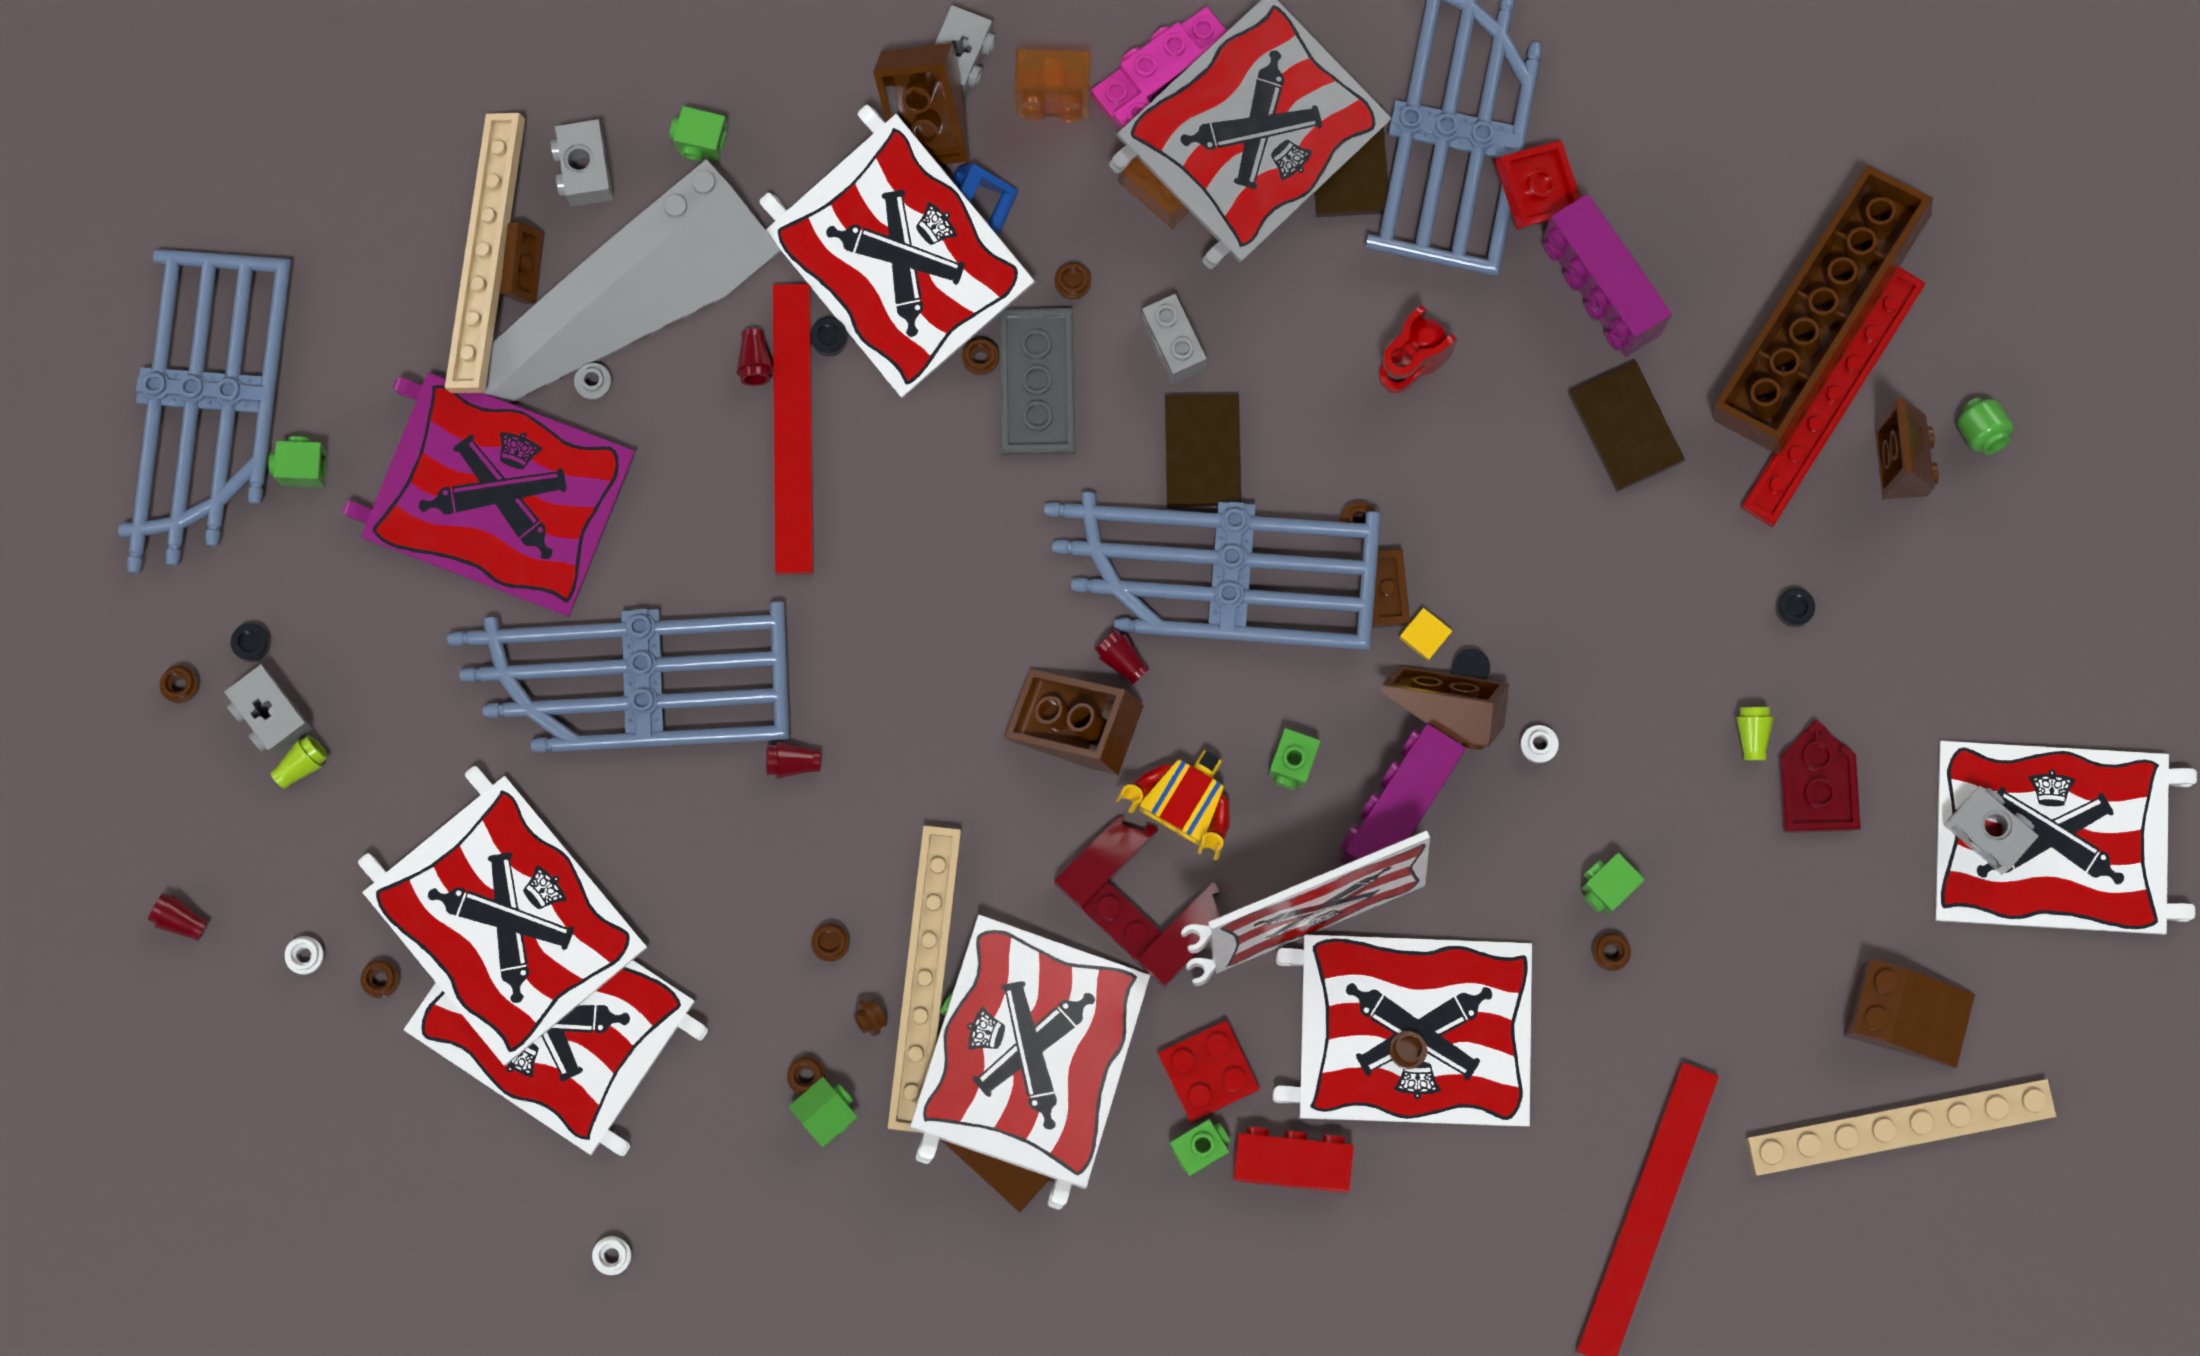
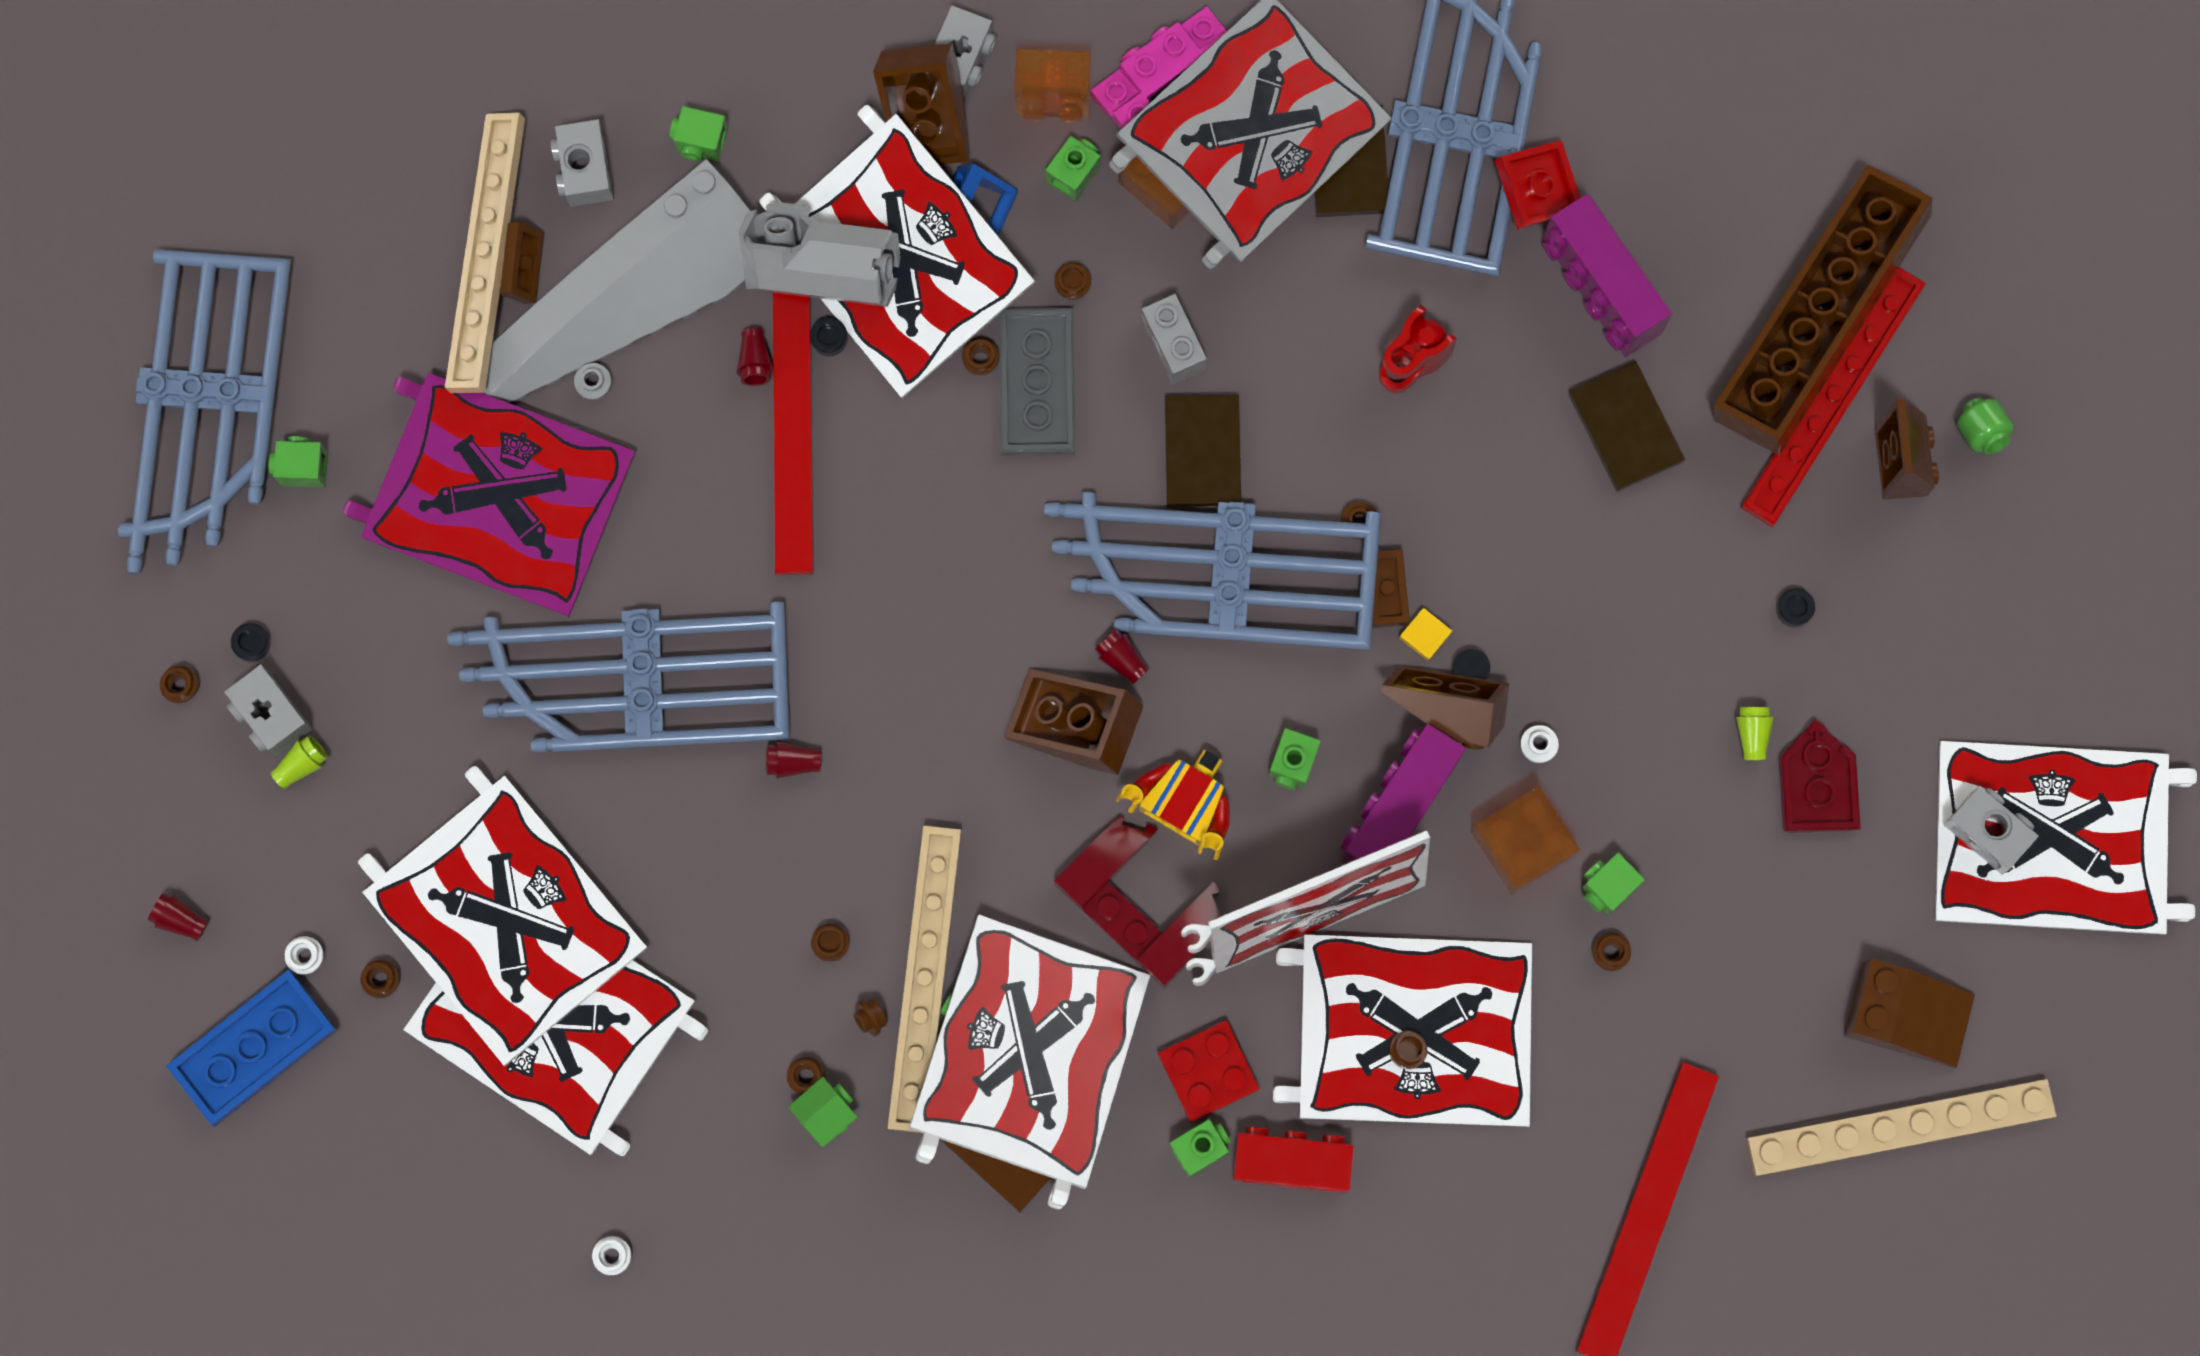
none -> blue plate [166,970,337,1127]
none -> light grey brick [738,202,900,307]
none -> bright green brick [1045,136,1101,202]
none -> clear orange brick [1471,786,1581,895]

